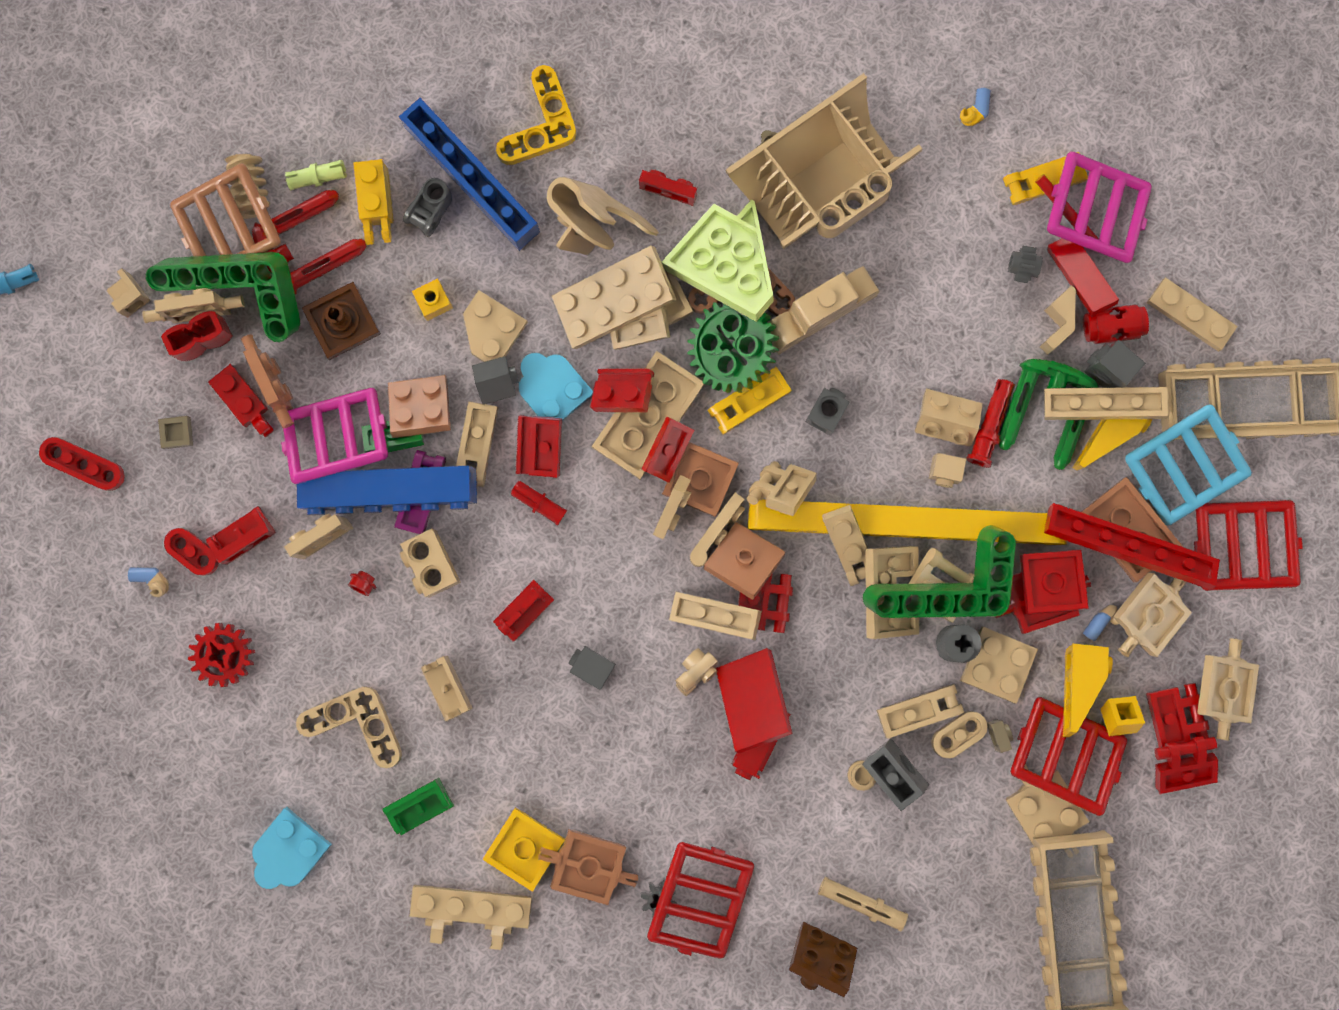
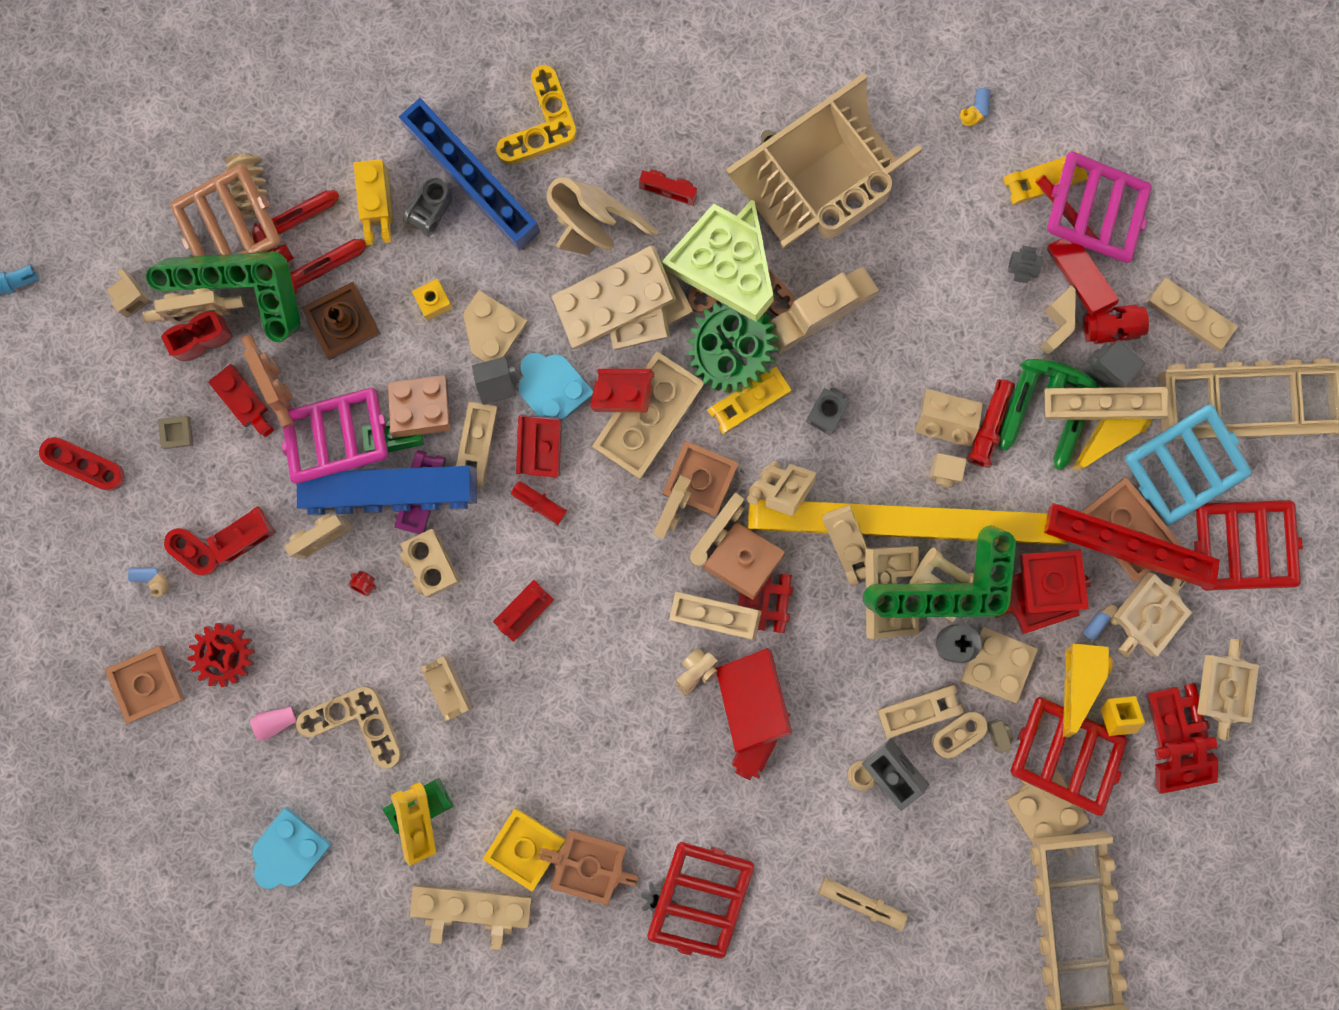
yellowish green pin [285,159,347,190] -> none
dark grey brick [568,646,616,690] -> none
red plate [641,416,695,483] -> none
reddish brown plate [789,922,858,997] -> none
none -> nougat plate [104,646,185,724]
none -> bright pink cone [250,706,297,741]
none -> yellow plate [391,782,436,866]

